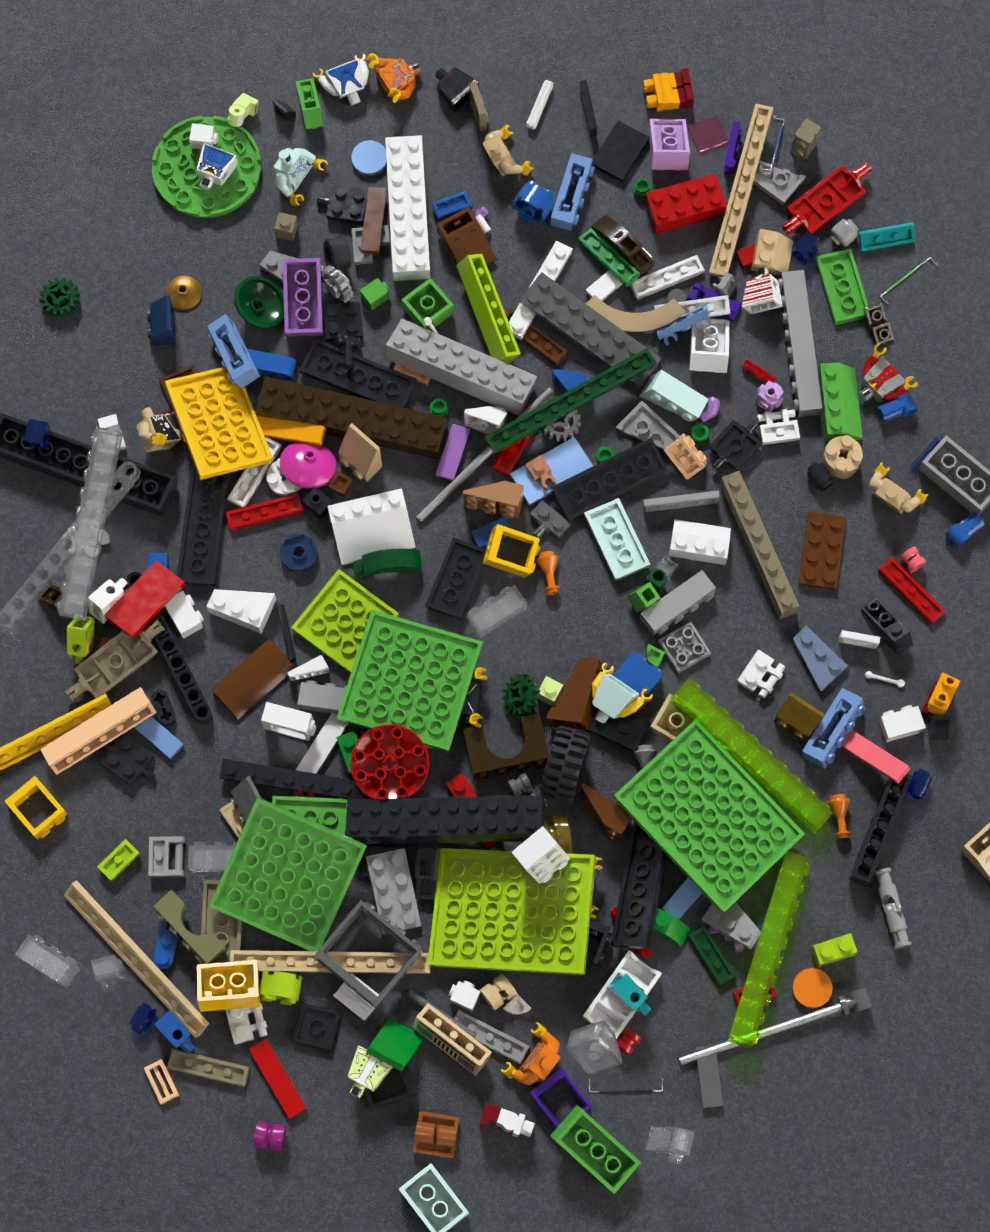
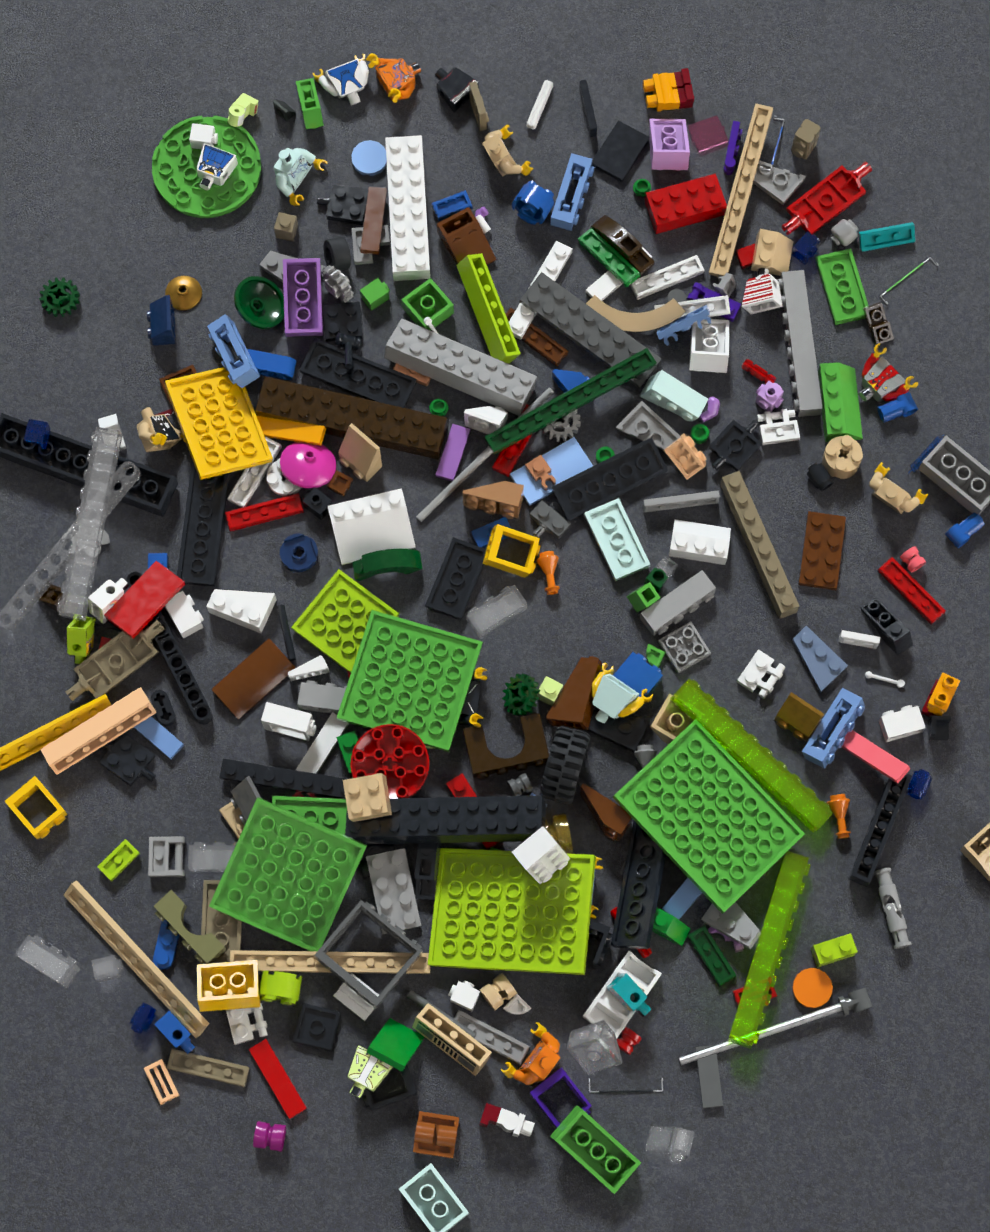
none -> tan brick [343,773,392,822]

